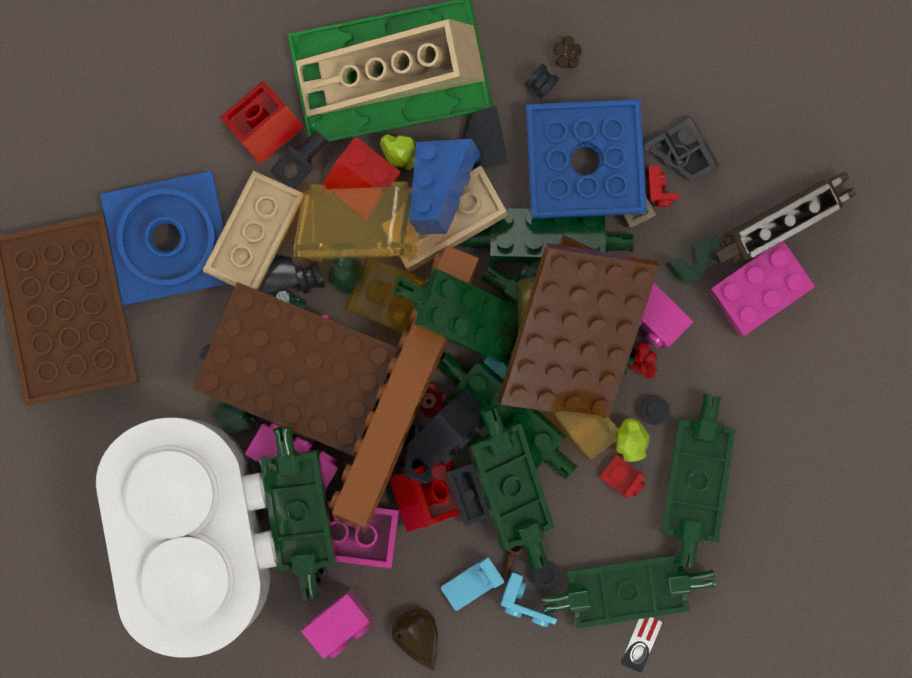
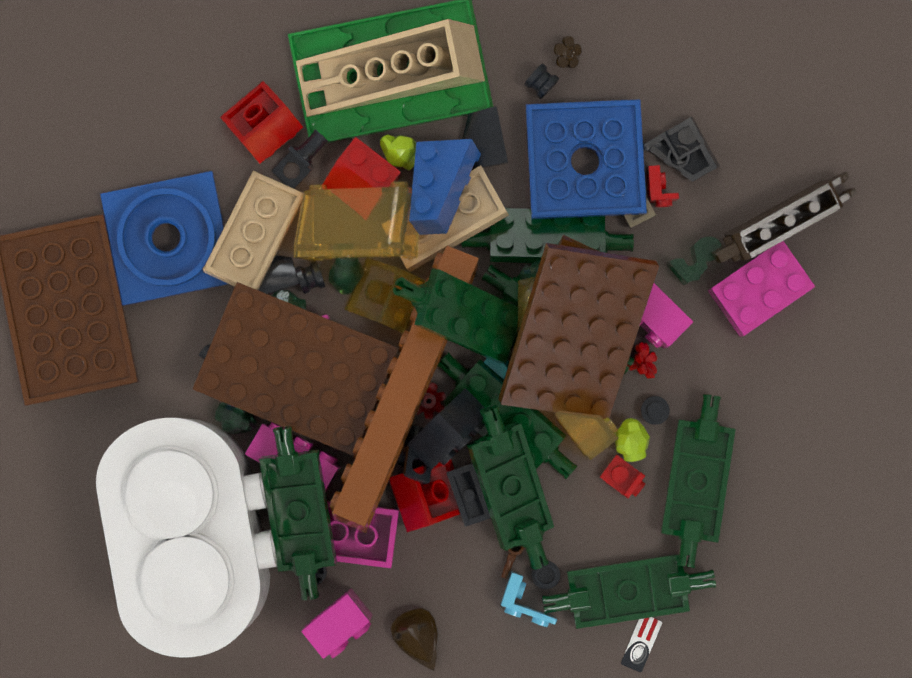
medium azure bracket [441,556,504,611] -> none

